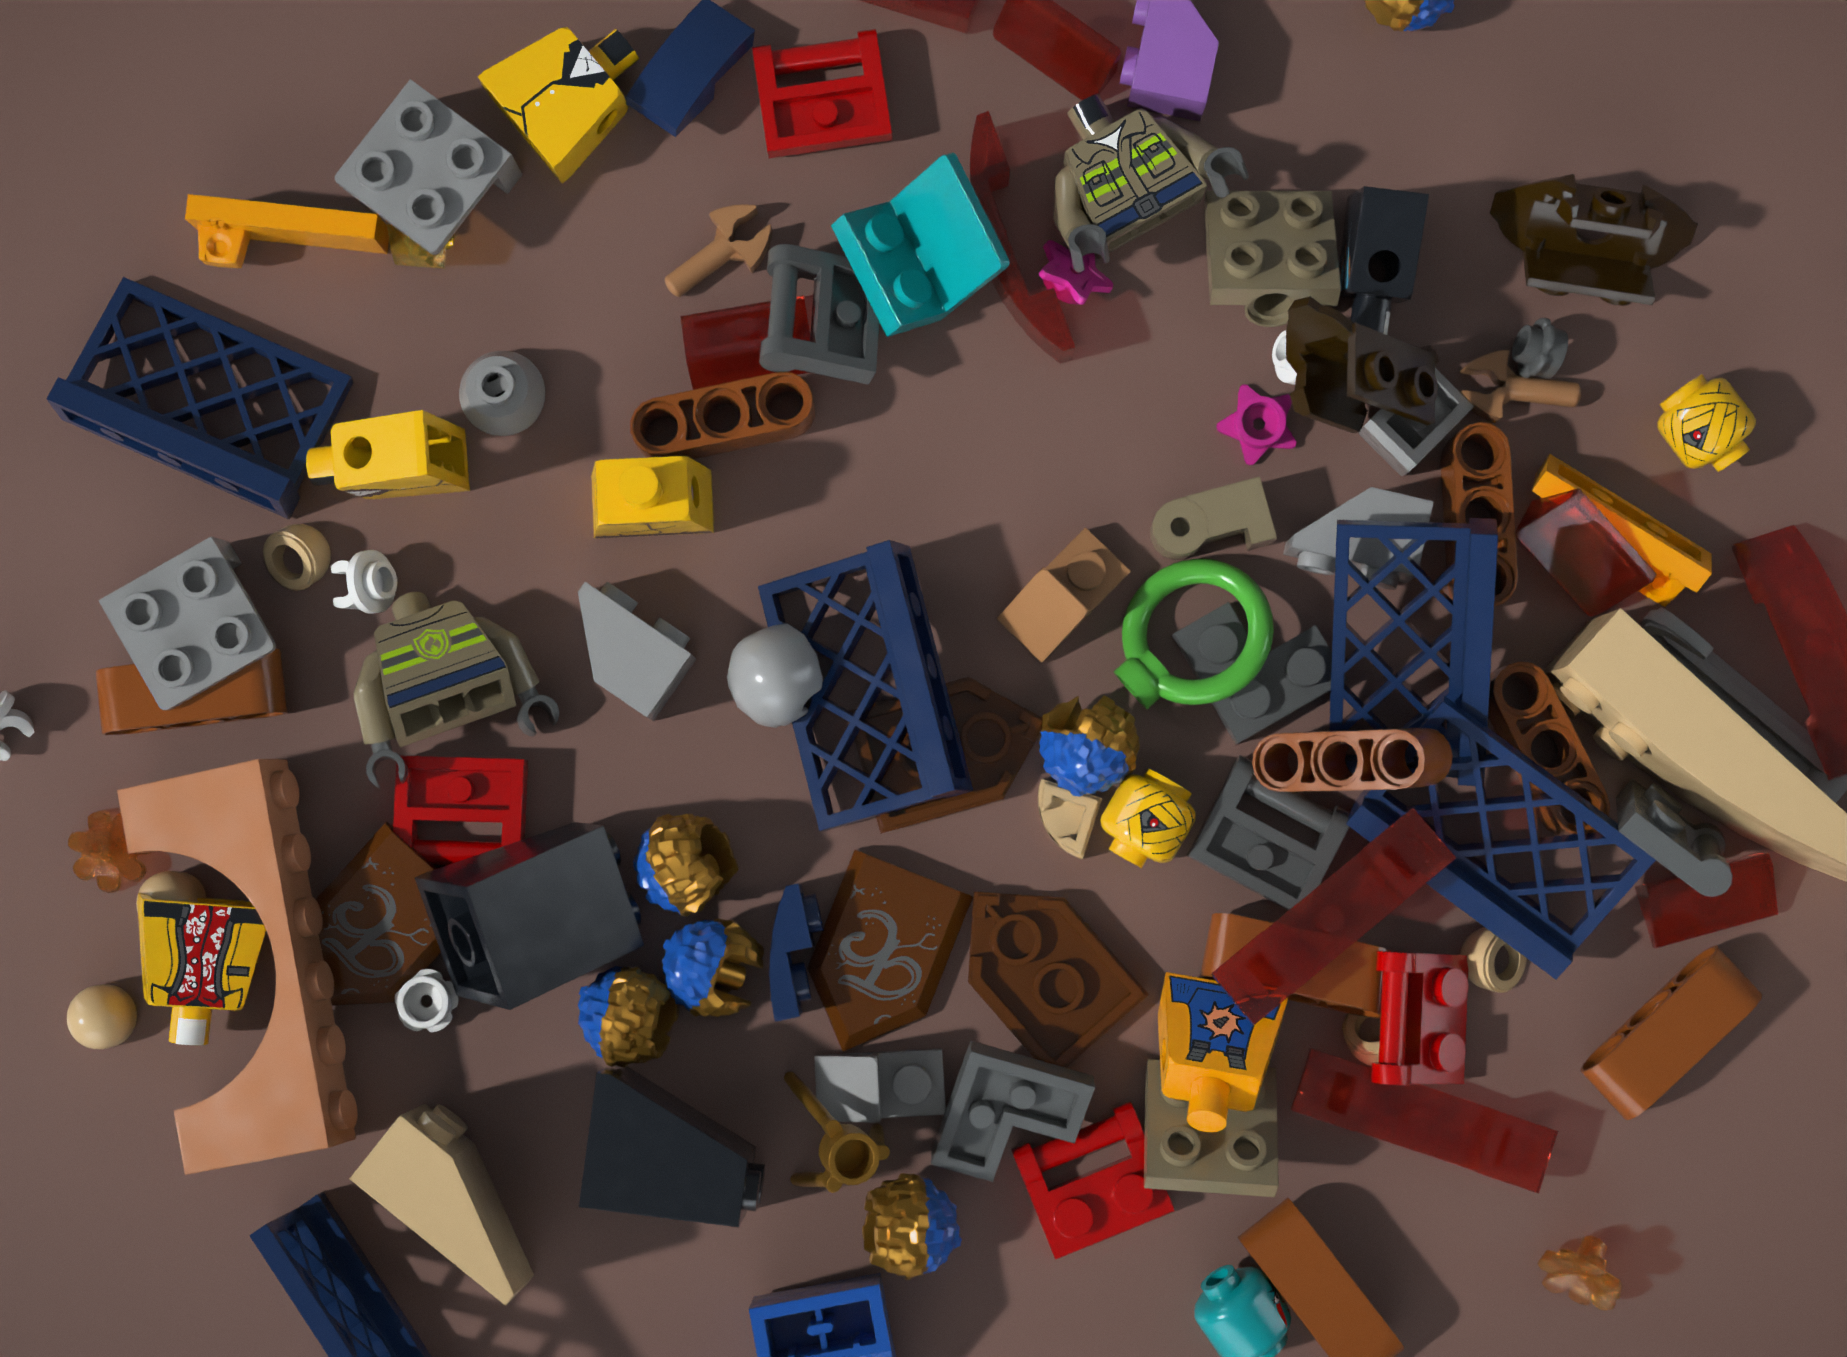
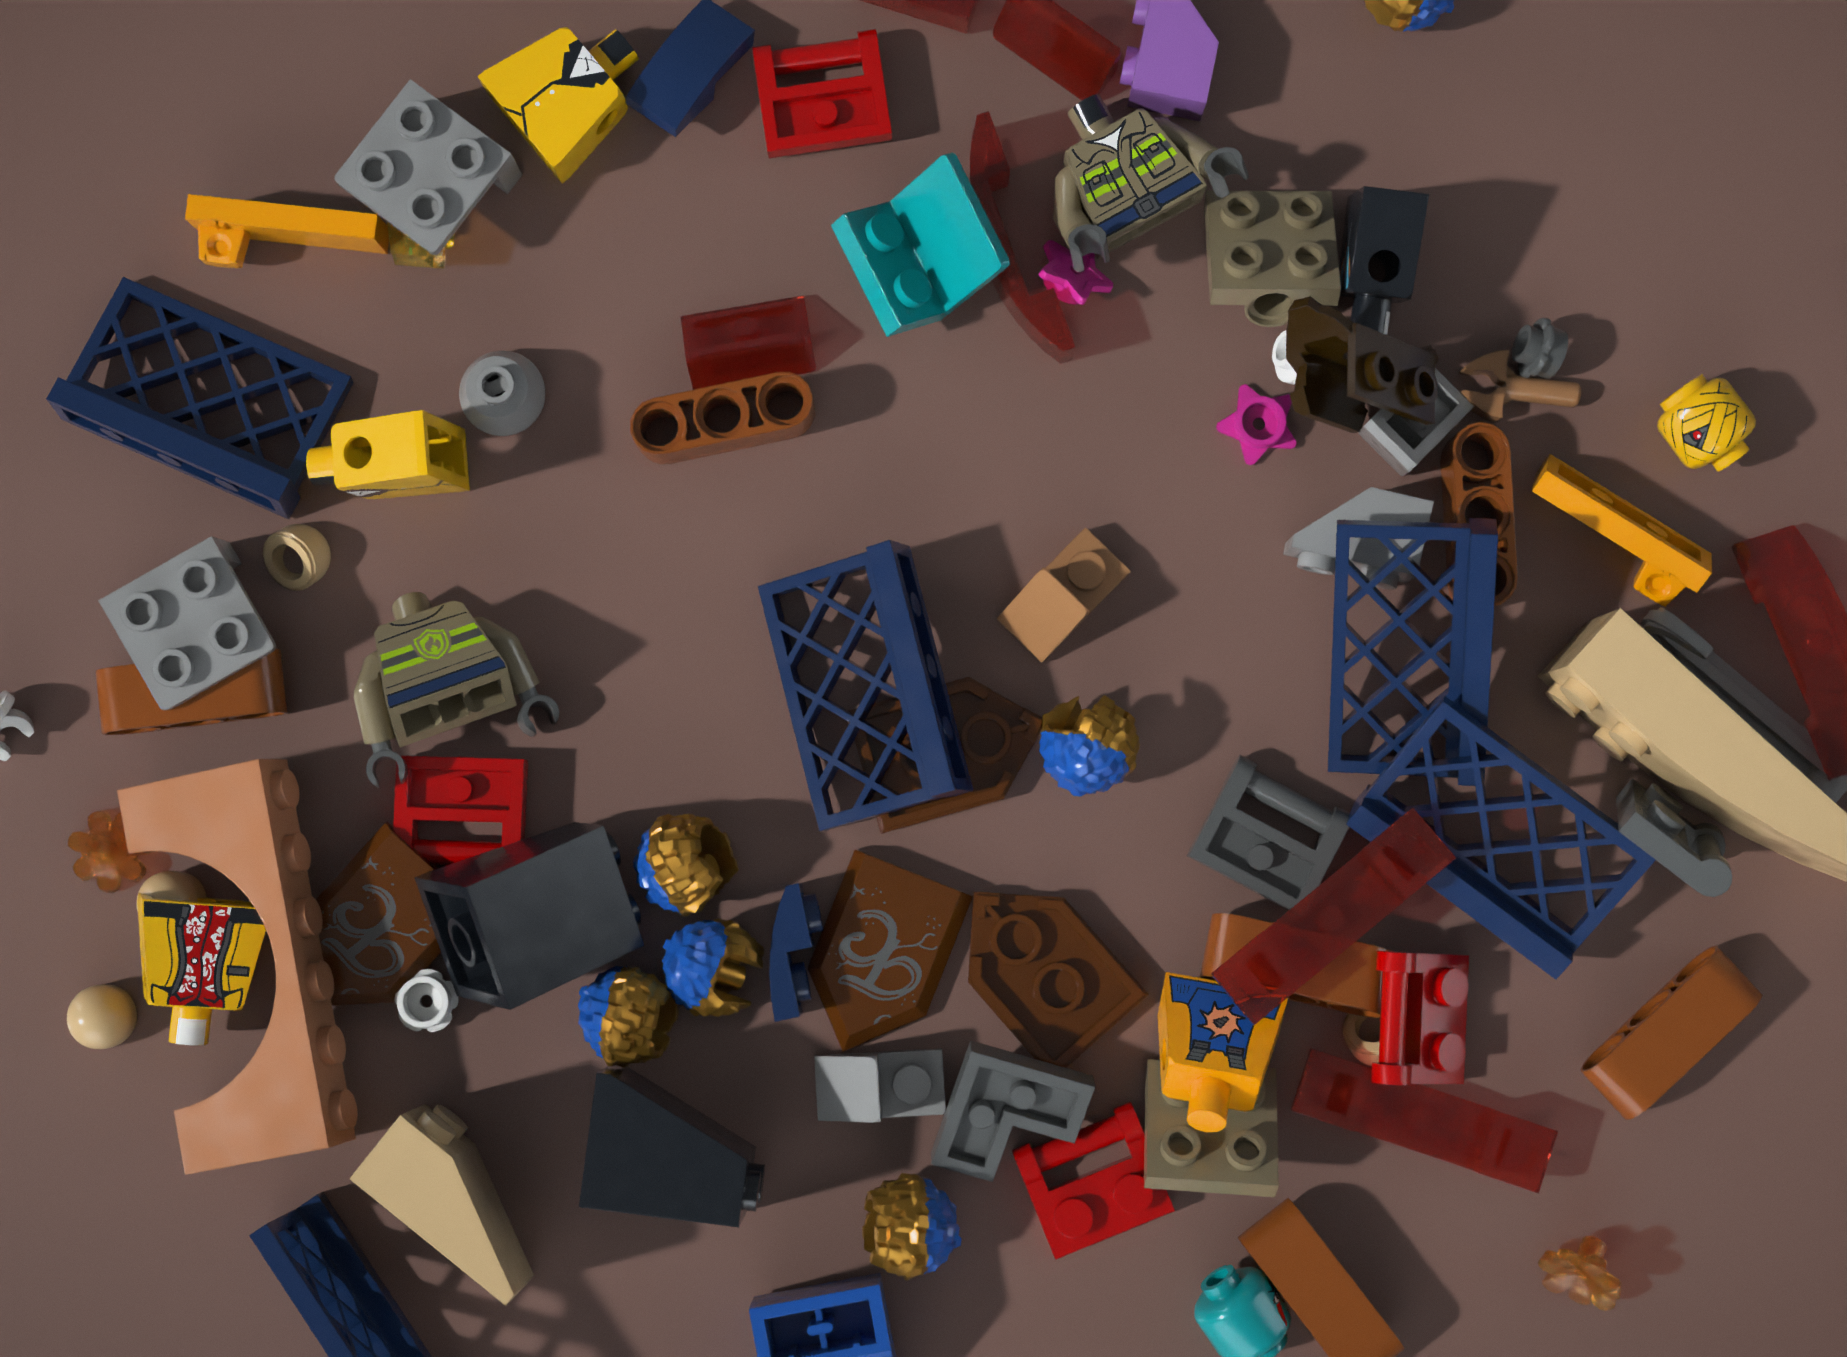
white plate [331,550,397,614] -> none
light grey slope [578,582,696,721] -> none
yellow torso [591,456,714,539] -> none
medium nougat bar [665,204,773,297] -> none
light grey hair [727,624,823,728] -> none
dark grey plate [759,244,879,385] -> none
pearl gold plant [784,1071,890,1193] -> none
tan tile [1038,779,1102,859] -> none
yellow head [1100,768,1196,869] -> none
bright green piece [1113,558,1274,709] -> none
dark tan leg [1150,476,1277,560] -> none
dark grey plate [1172,602,1348,745] -> none
dark orange beam [1252,727,1453,792] -> none
tan piece [1460,927,1526,993] -> none
dark orange beam [1488,662,1610,836] -> none
dark brown piece [1489,174,1698,306] -> none
clear red slope [1515,488,1657,616] -> none
clear red slope [1635,852,1778,948] -> none

